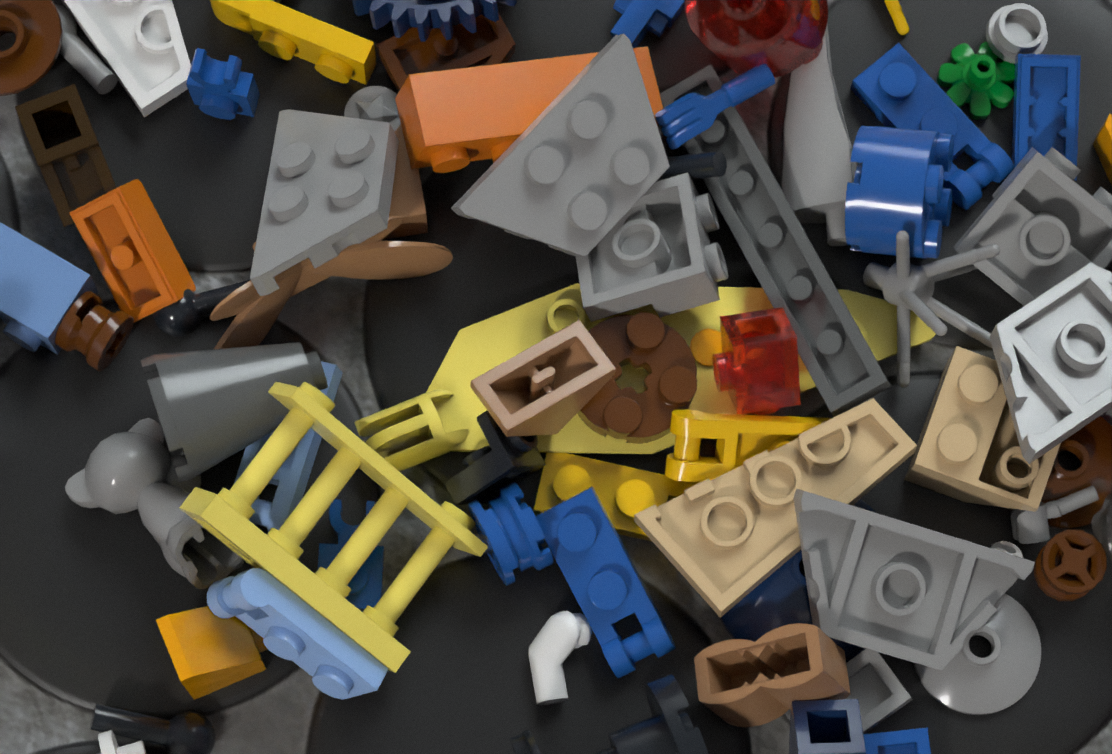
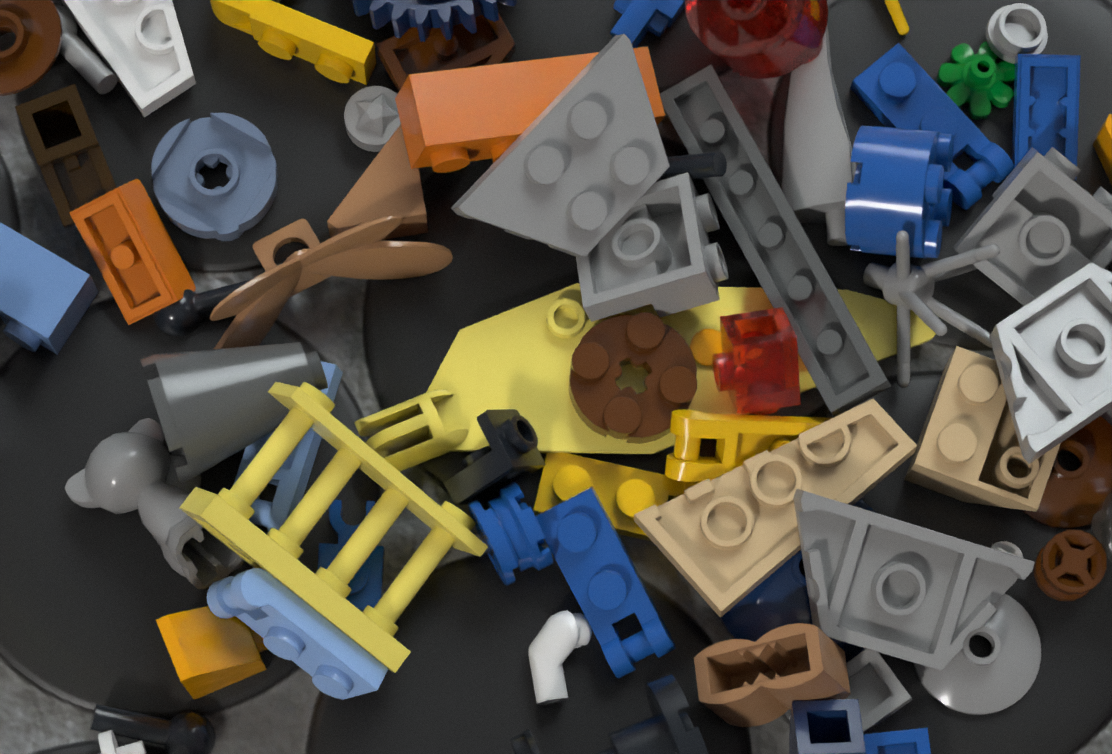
reddish brown wheel [55,291,134,371] -> none
blue plate [186,48,260,120] -> none
light grey wing [250,109,399,296] -> none
medium nougat slope [470,320,616,437] -> none
blue piece [655,62,776,149] -> none
light grey hand [1011,485,1099,544] -> none
none -> sand blue plate [151,112,278,241]

